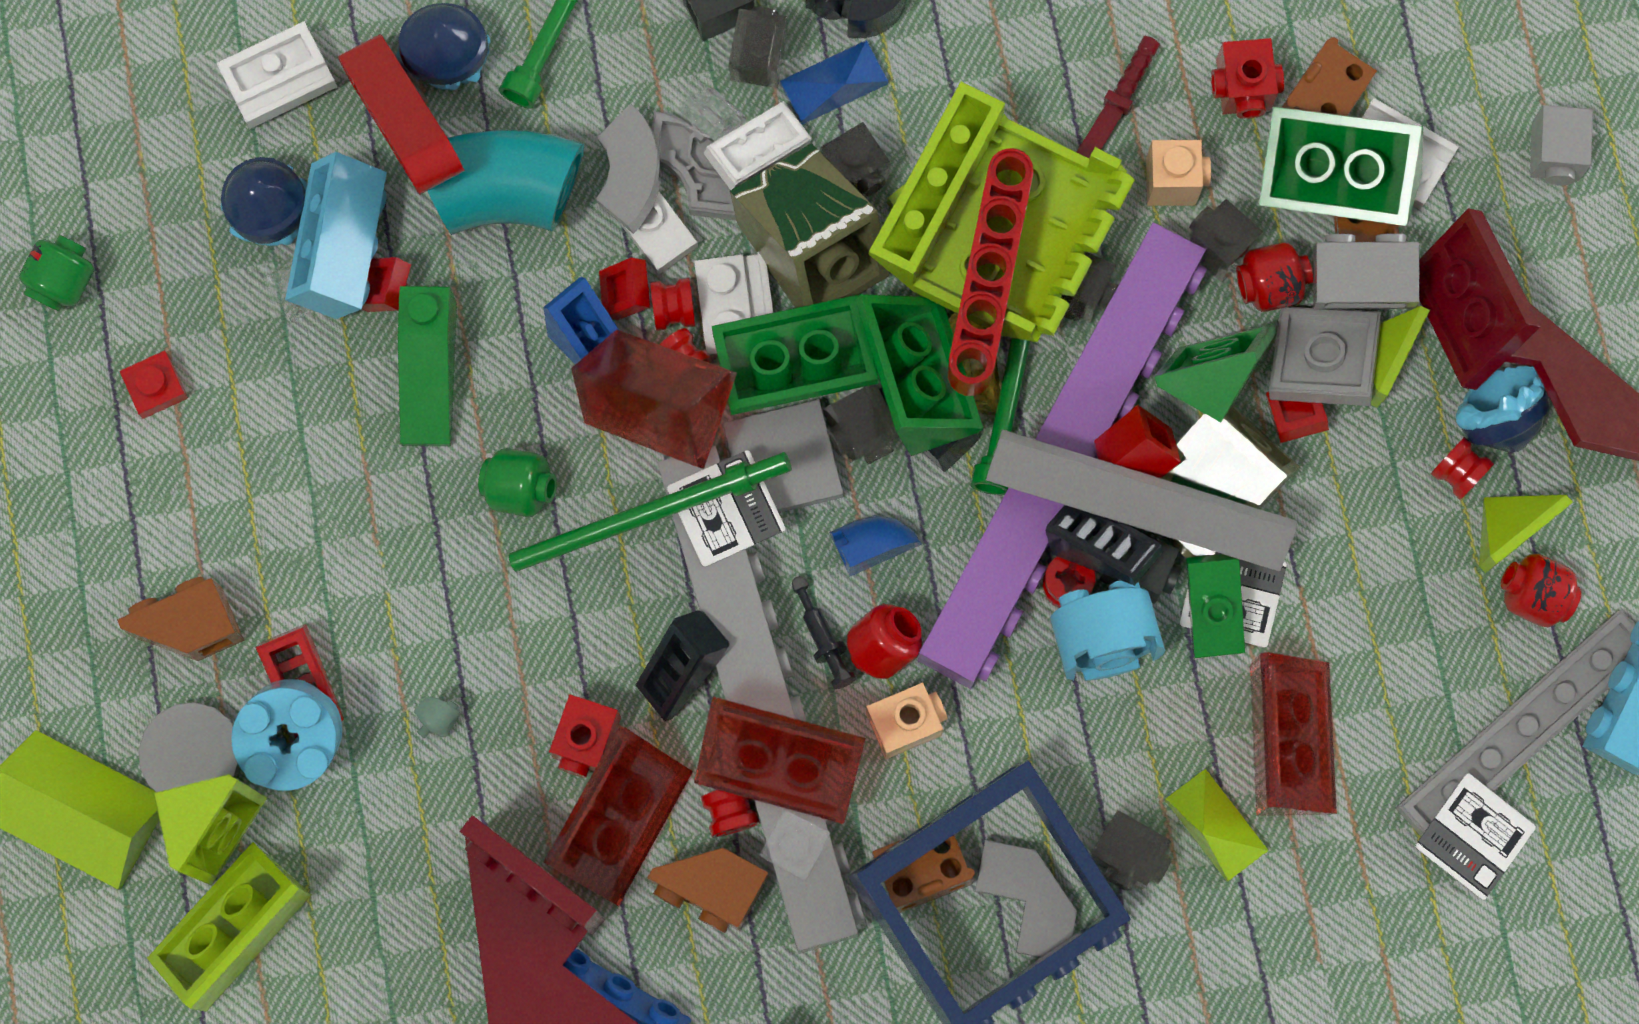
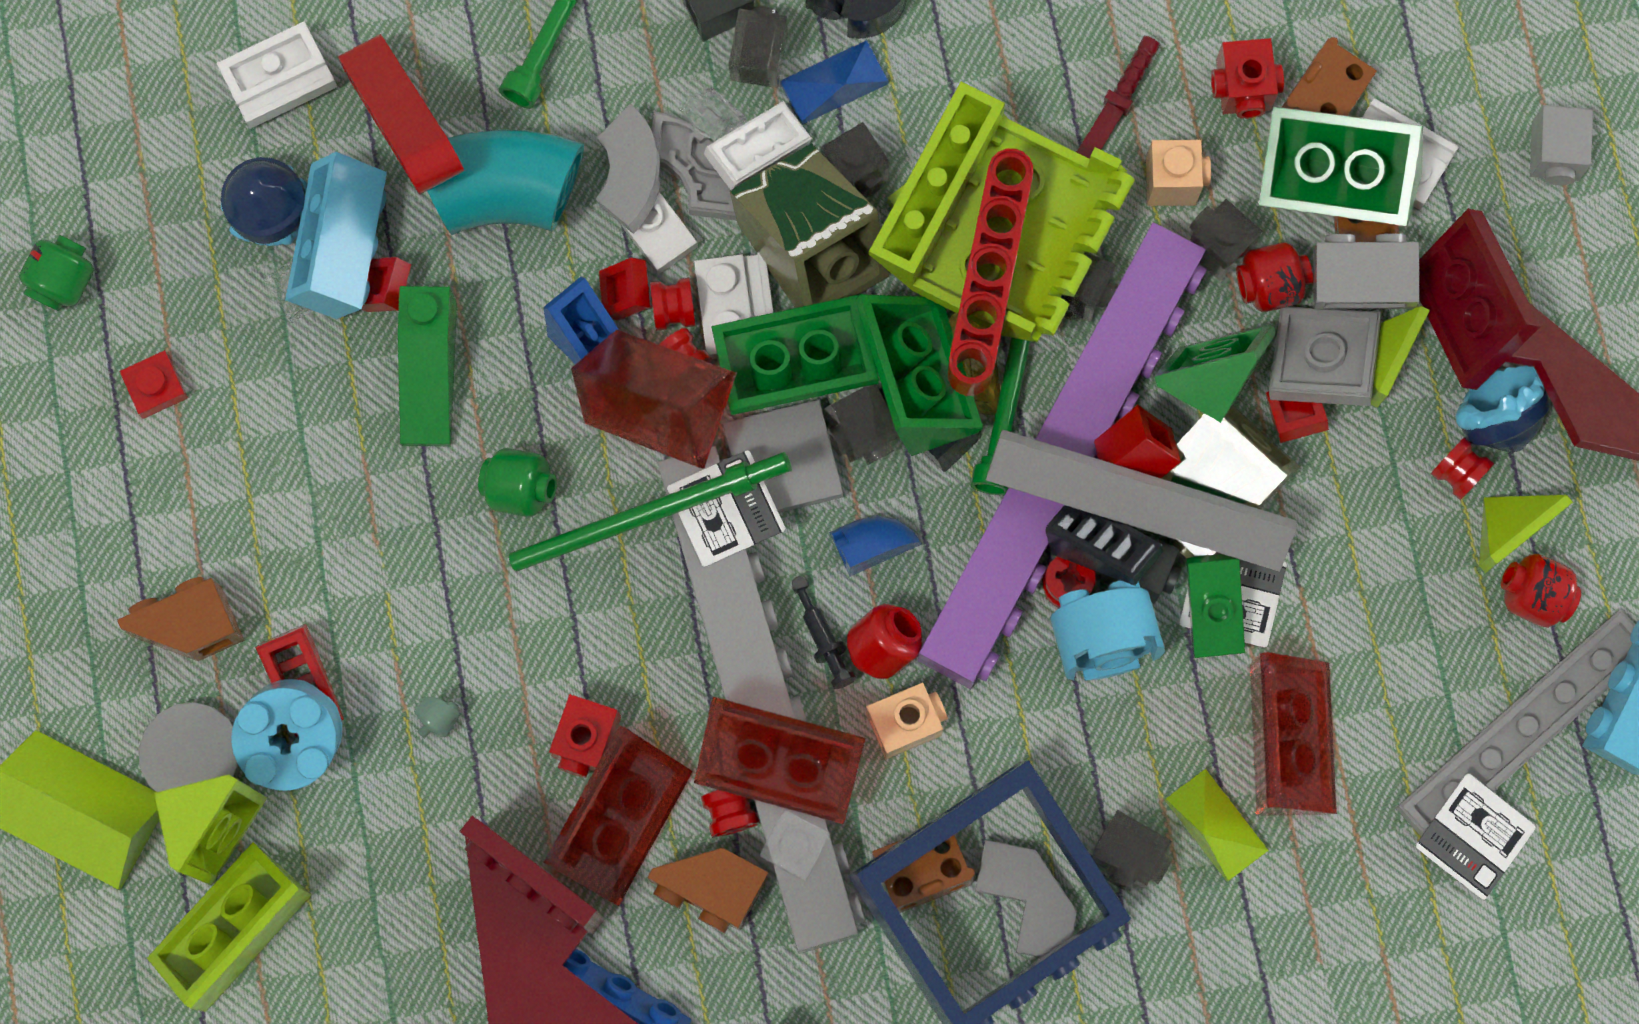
dark blue hair [396,3,491,91] -> none
black slope [635,610,730,722] -> none

